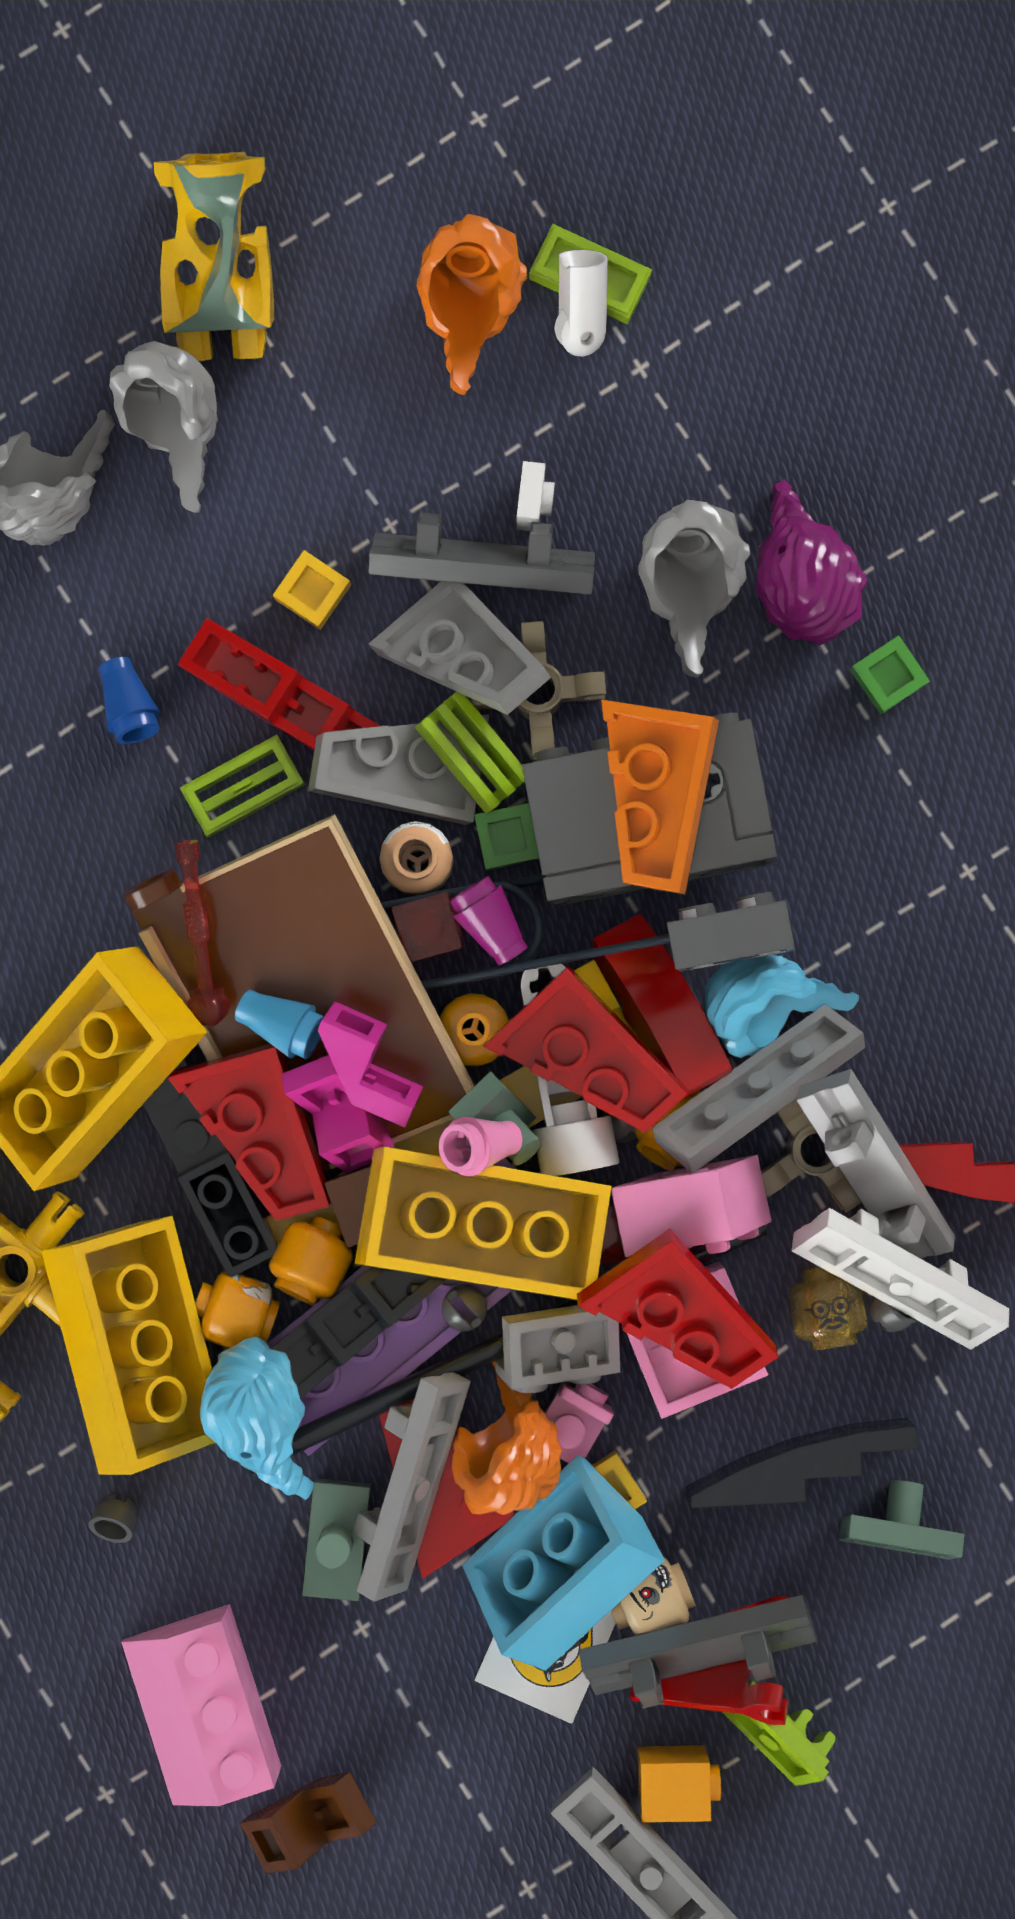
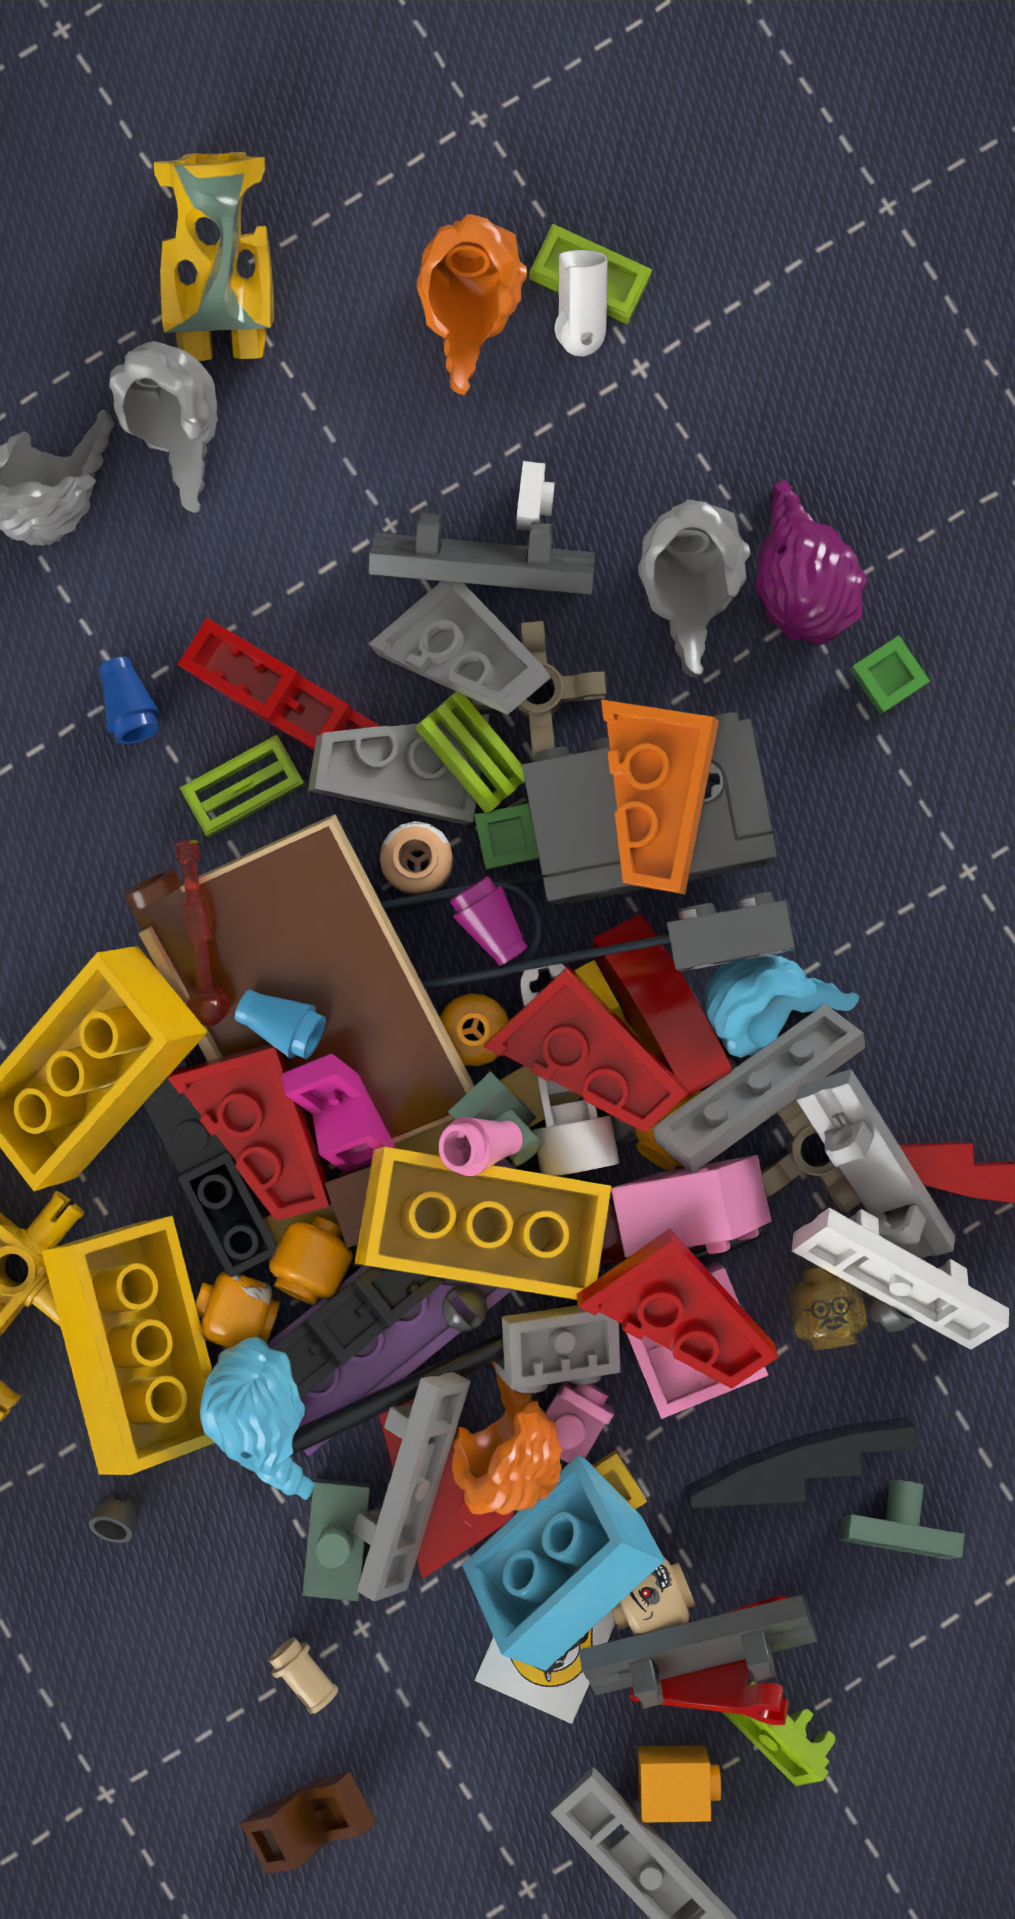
bright pink slope [121,1604,281,1806] -> none
yellow plate [273,550,351,630] -> none
dark pink slope [318,1001,424,1128] -> none
clear red plate [391,892,465,963] -> none
none -> tan pin [269,1637,338,1714]

